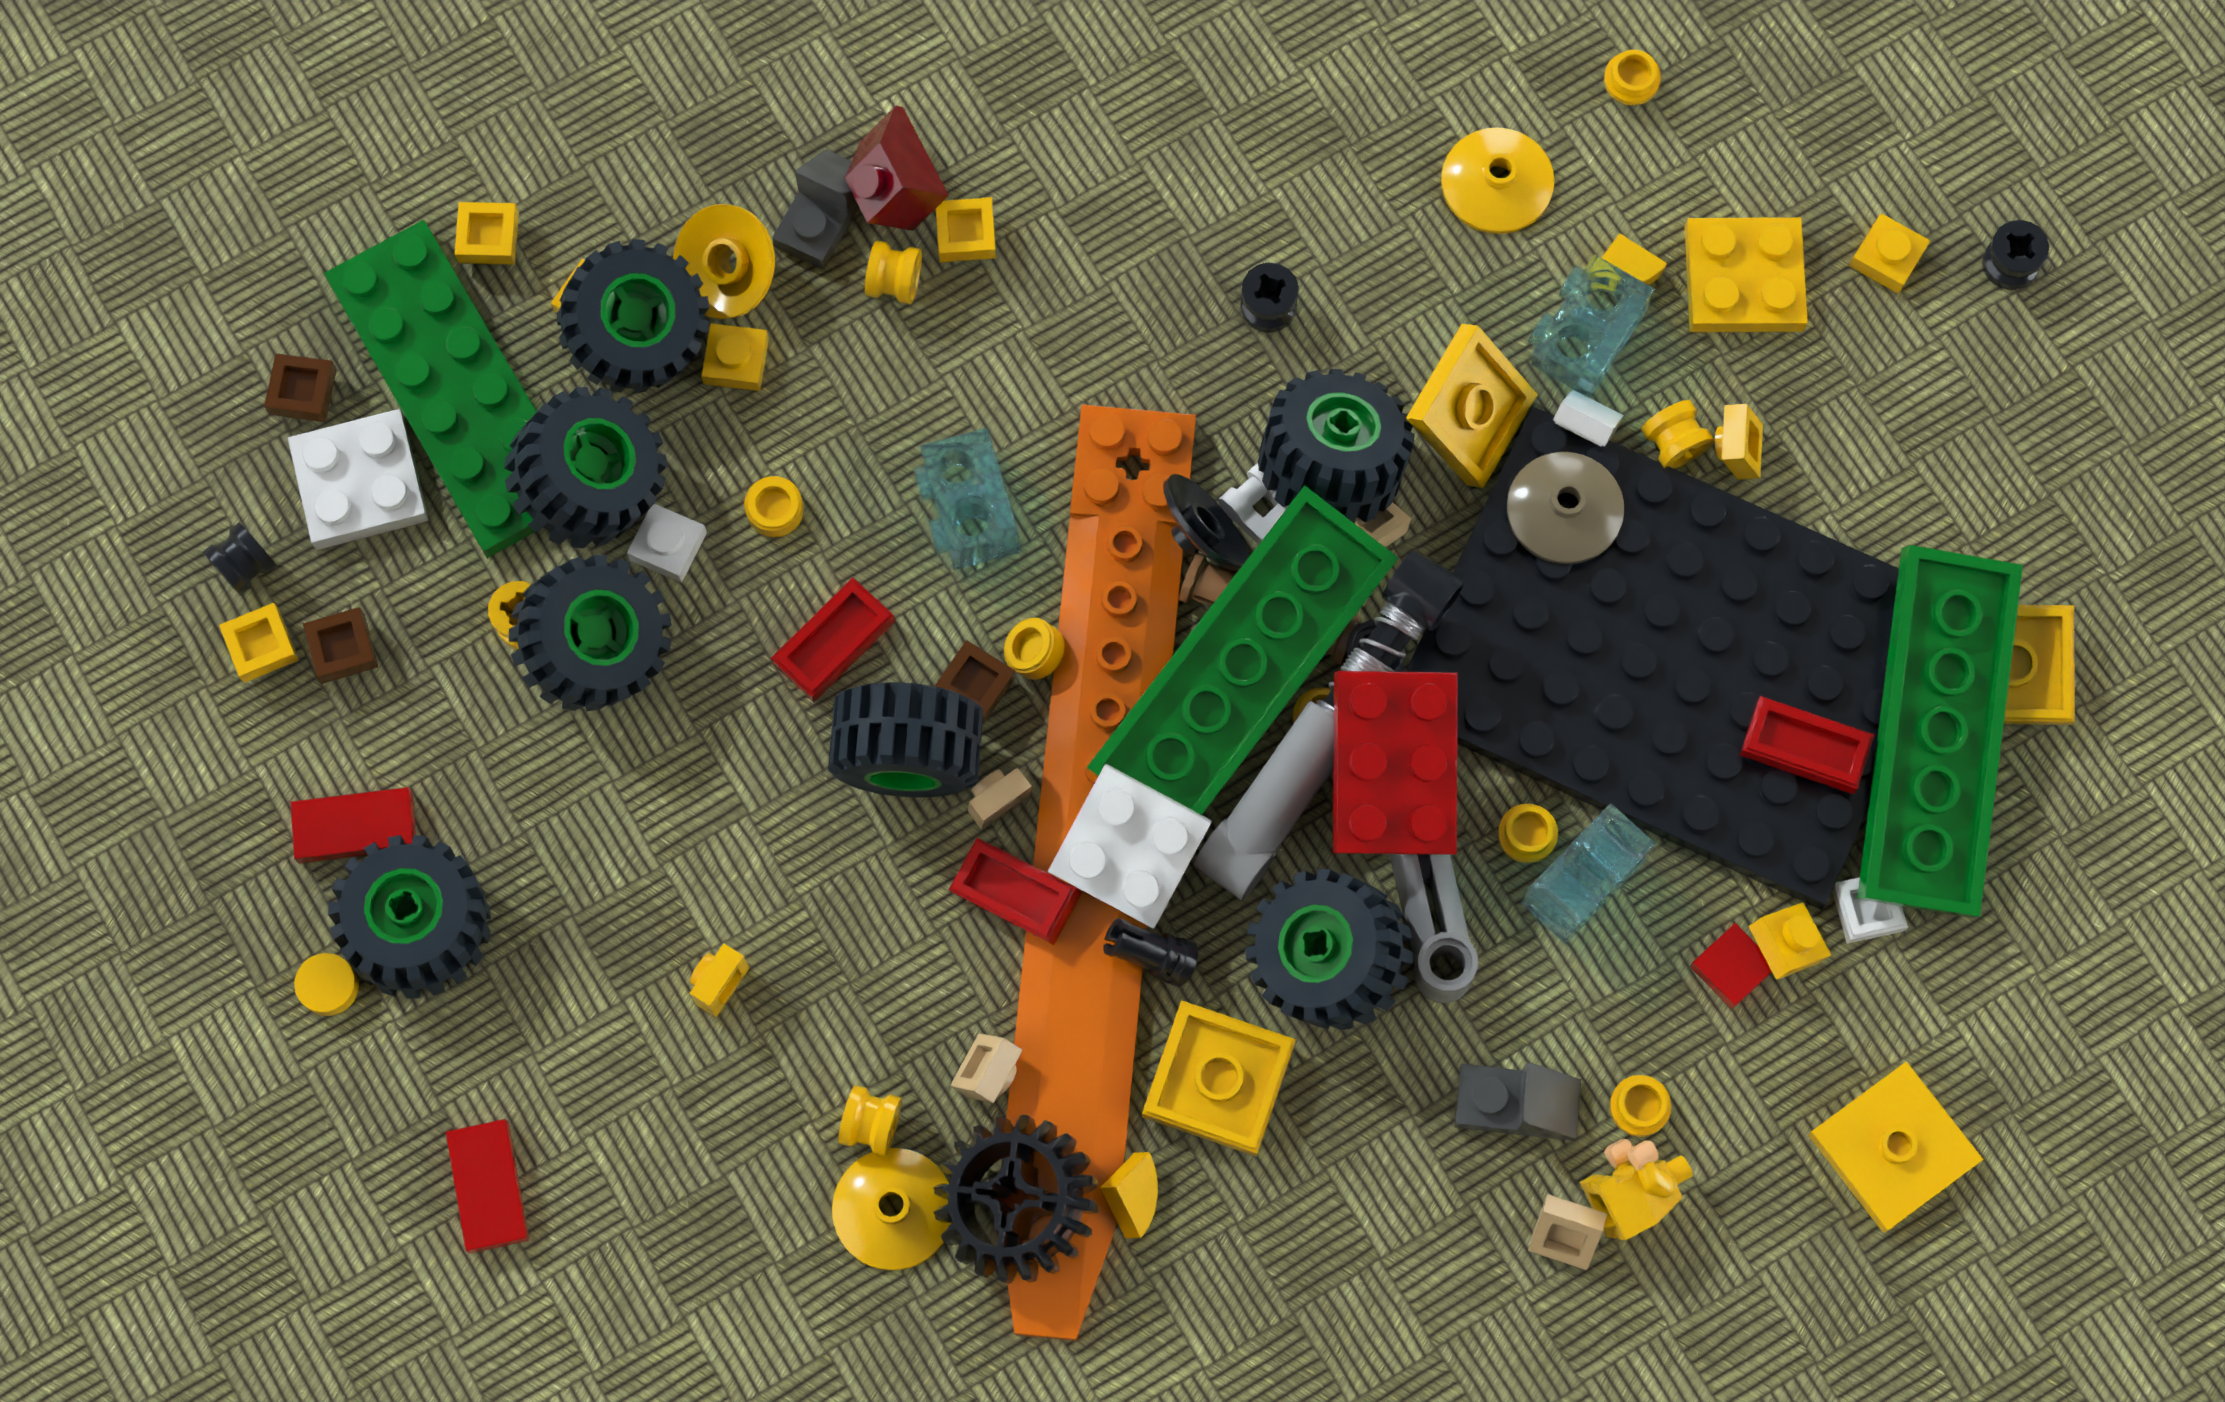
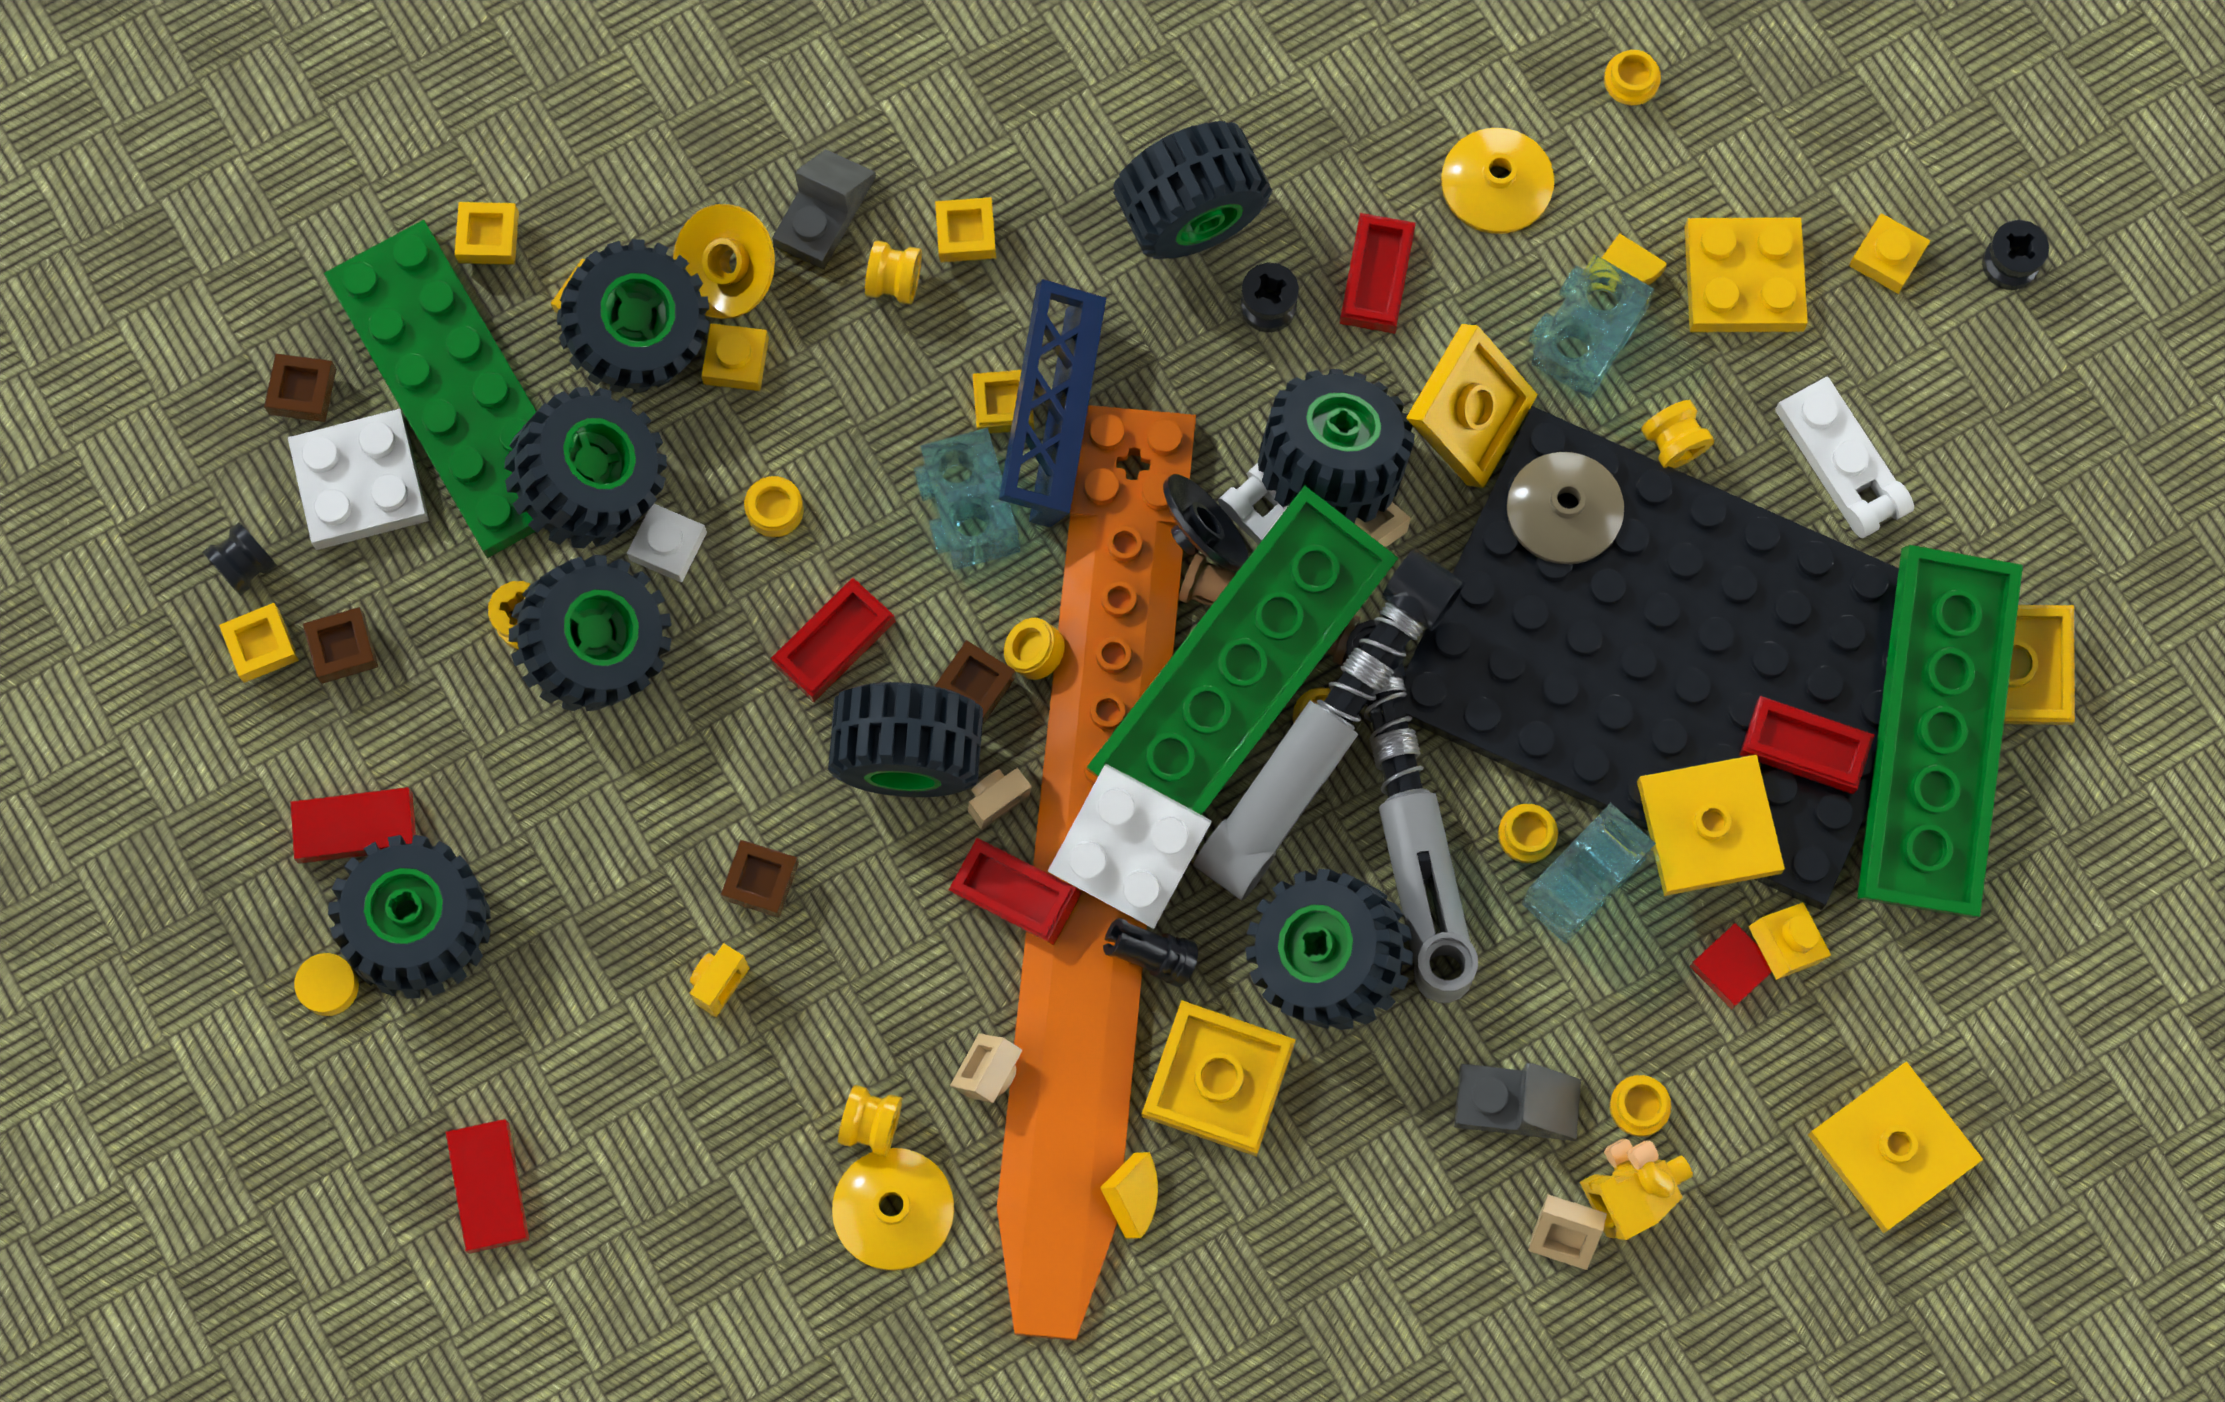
dark red slope [845,105,949,231] -> none
black gear [933,1115,1099,1284] -> none
red plate [1333,671,1458,855] -> none
white tile [1553,390,1624,447] -> none
yellow plate [1715,404,1763,480] -> none
white tile [1832,877,1908,944] -> none
none -> reddish brown plate [721,840,799,918]
none -> yellow tile [972,370,1035,435]
none -> dark blue fence [999,279,1107,528]
none -> black wheel [1113,121,1272,260]
none -> red tile [1339,213,1416,334]
none -> yellow plate [1637,754,1785,896]
none -> white plate [1775,376,1914,539]

